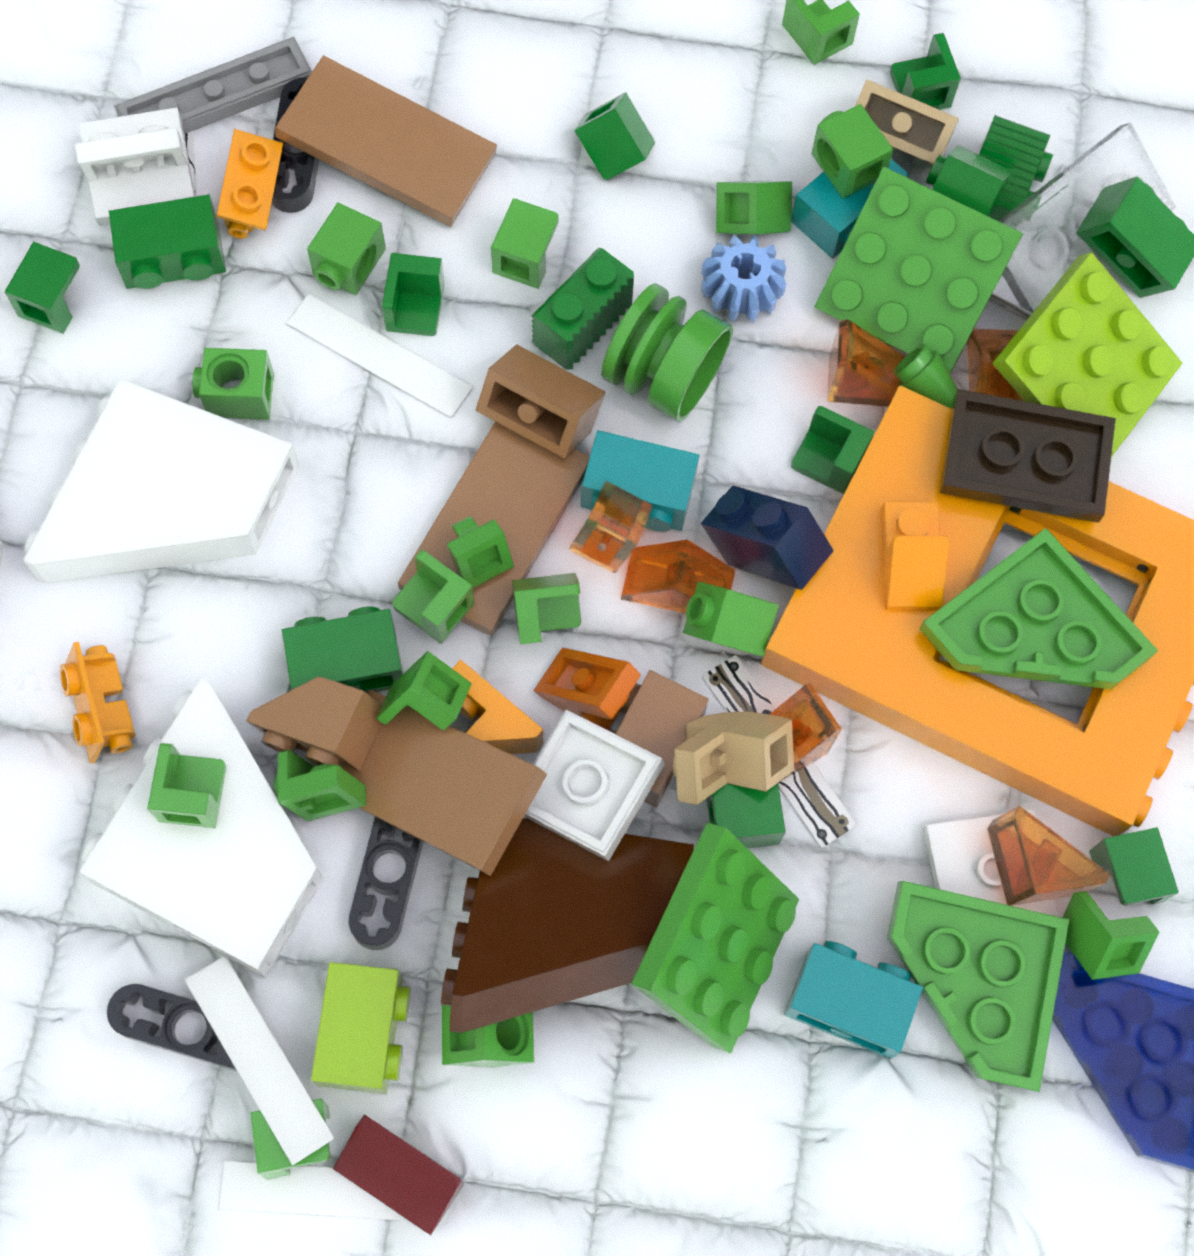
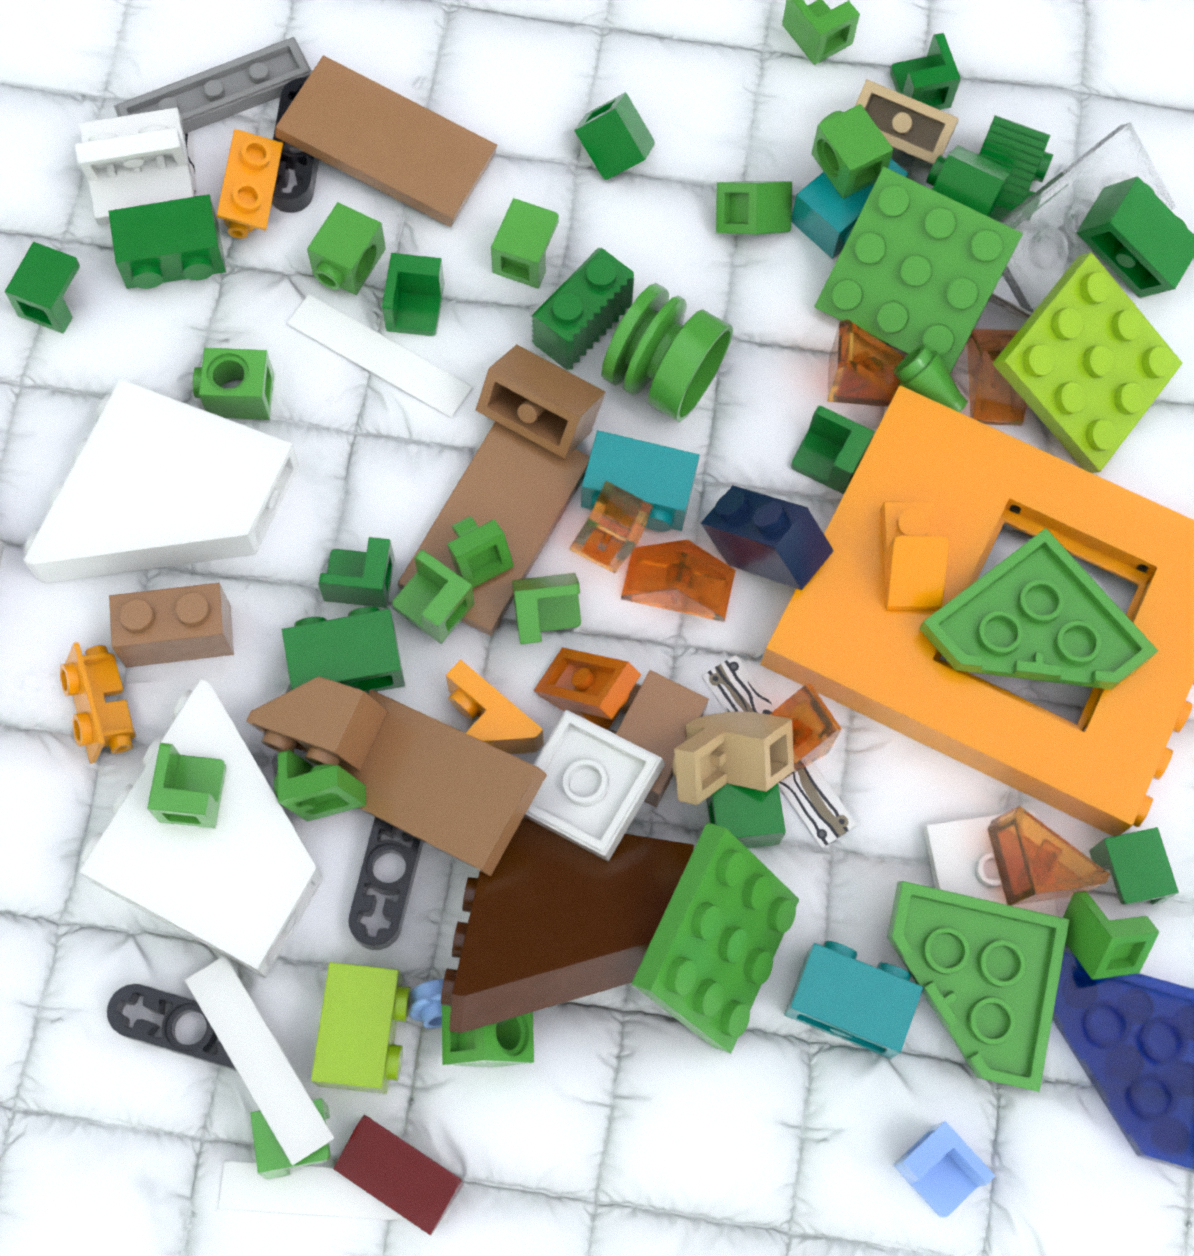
bright green panel [376,651,472,731] -> none
bright green brick [683,581,779,657] -> none
light blue gear [701,234,786,323] -> none
dark brown plate [939,389,1116,523] -> none
none -> medium nougat brick [109,582,234,668]
none -> green panel [318,537,395,608]
none -> light blue plate [409,979,444,1028]
none -> light blue panel [893,1121,995,1218]

